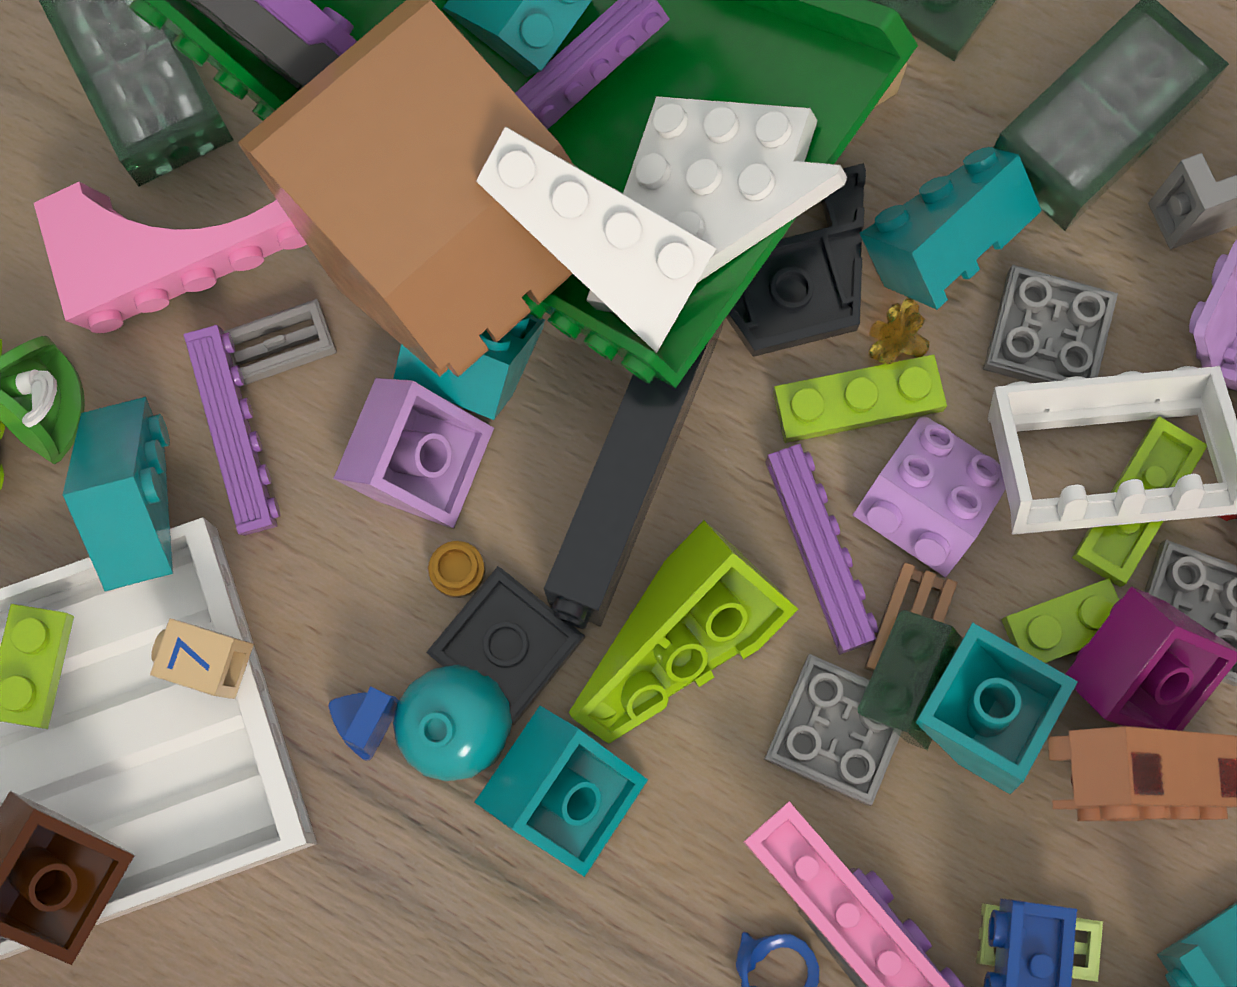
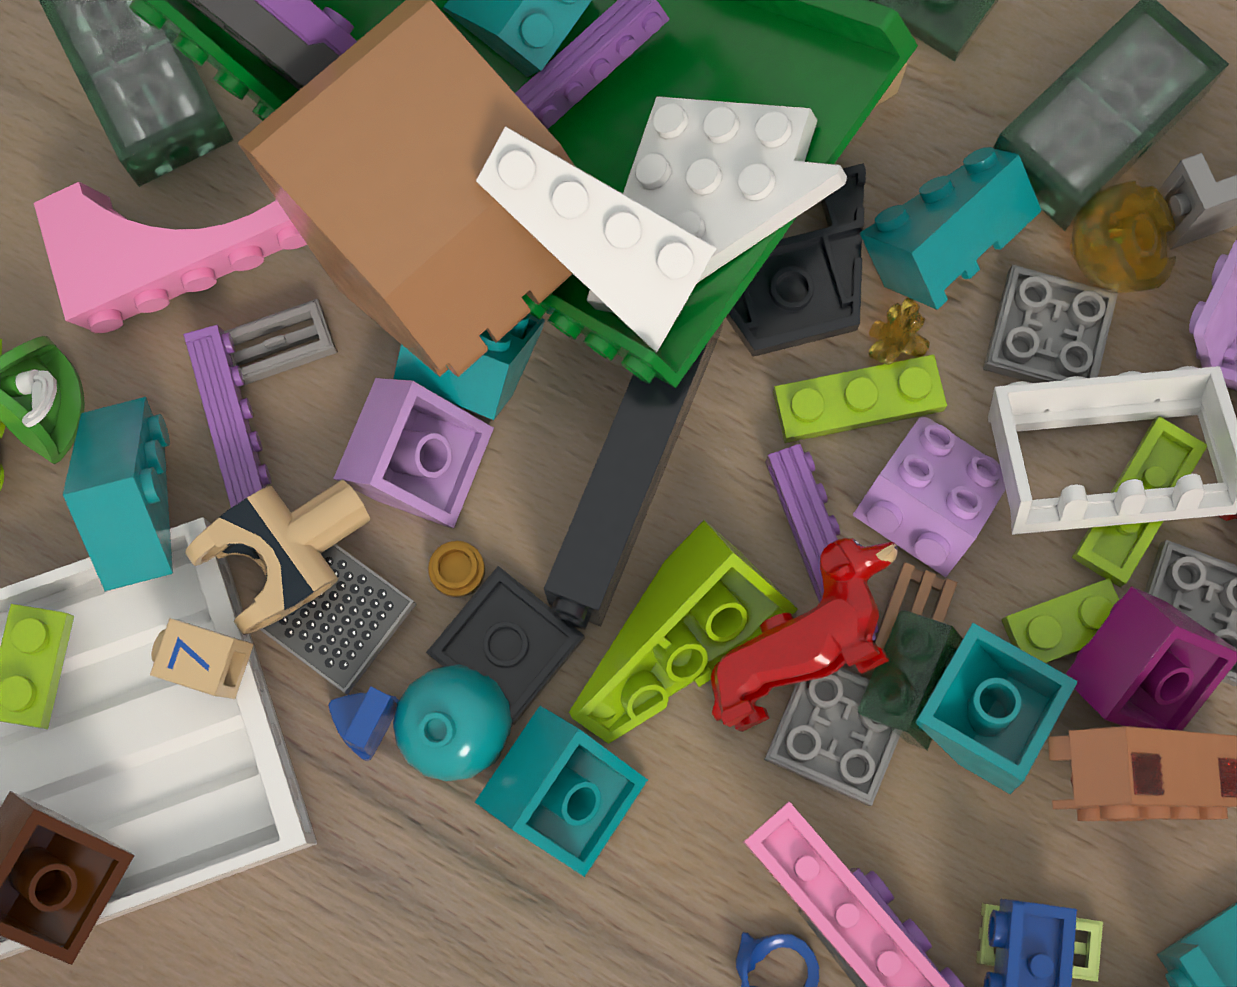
none -> tan connector [185,479,370,635]
none -> tile [260,544,416,695]
none -> red animal [711,538,897,732]
none -> clear yellow cylinder [1070,181,1176,293]

